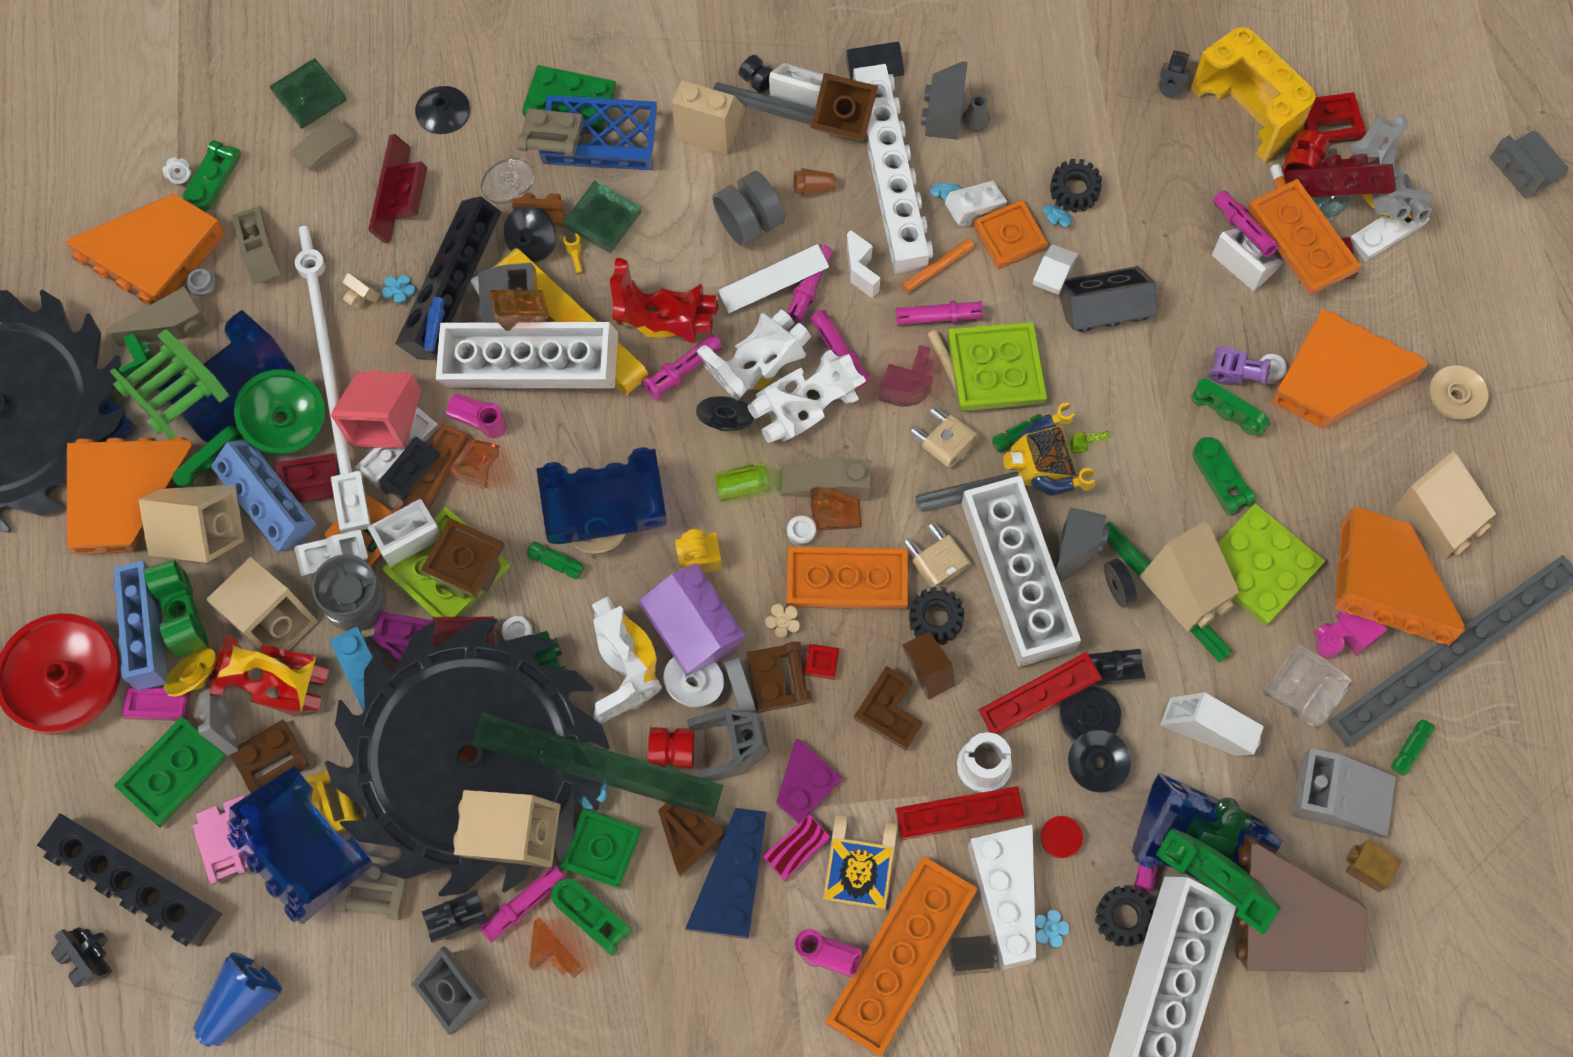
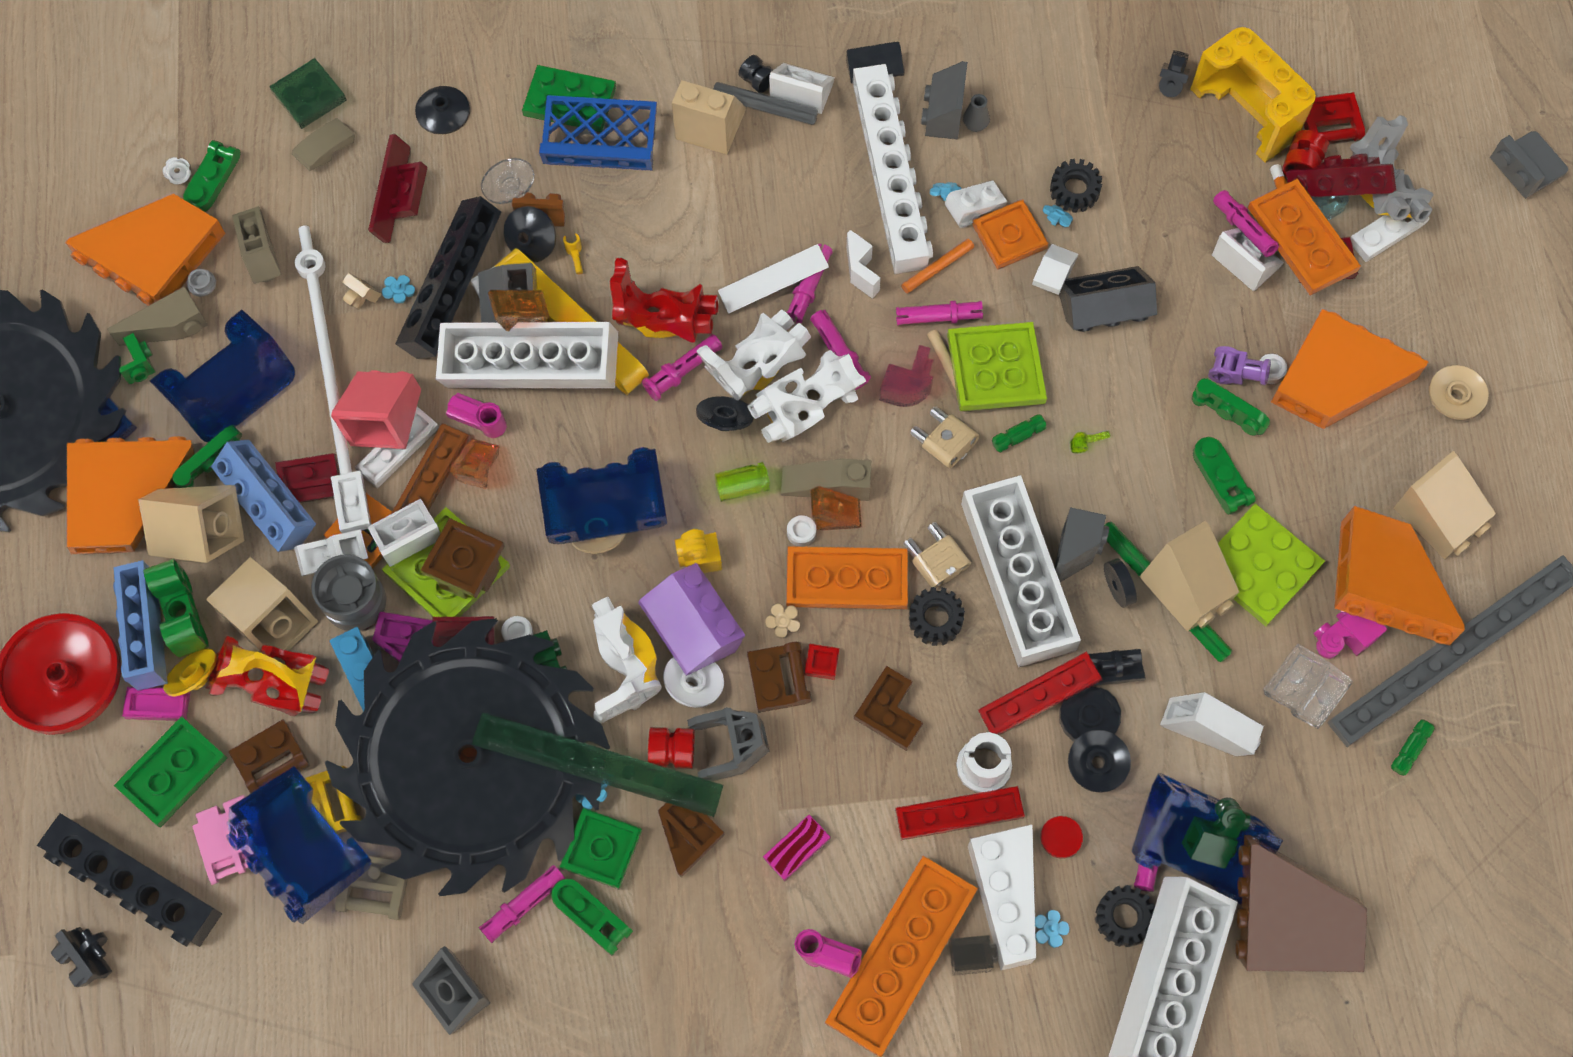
bright green fence [110,329,229,440] -> none
blue cone [193,952,282,1047] -> none
light grey wing [198,688,239,756] -> none
green dish [234,370,325,455] -> none
black panel [379,436,440,502] -> none
black hips [422,890,488,943] -> none
blue animal [424,297,445,352] -> none
tan slope [454,790,561,868] -> none
dark tan plate [517,109,583,157] -> none
green axle [527,541,584,579] -> none
clear orange slope [529,917,583,978] -> none
clear green plate [563,180,642,254] -> none
dark blue wing [685,808,767,939] -> none
dark grey wheel [712,171,785,247] -> none
light grey beam [724,657,756,713] -> none
magenta wing [776,739,842,824] -> none
dark orange cone [793,168,835,196] -> none
reddish brown slope [810,73,878,141] -> none
flag [823,815,897,910] -> none
reddish brown slope [902,631,955,699] -> none
dark grey axle [916,471,1028,512] -> none
torso [1003,403,1096,496] -> none
green slope [1156,829,1281,935] -> none
light grey slope [1292,747,1396,838] -> none
pearl gold brick [1345,840,1402,892] -> none

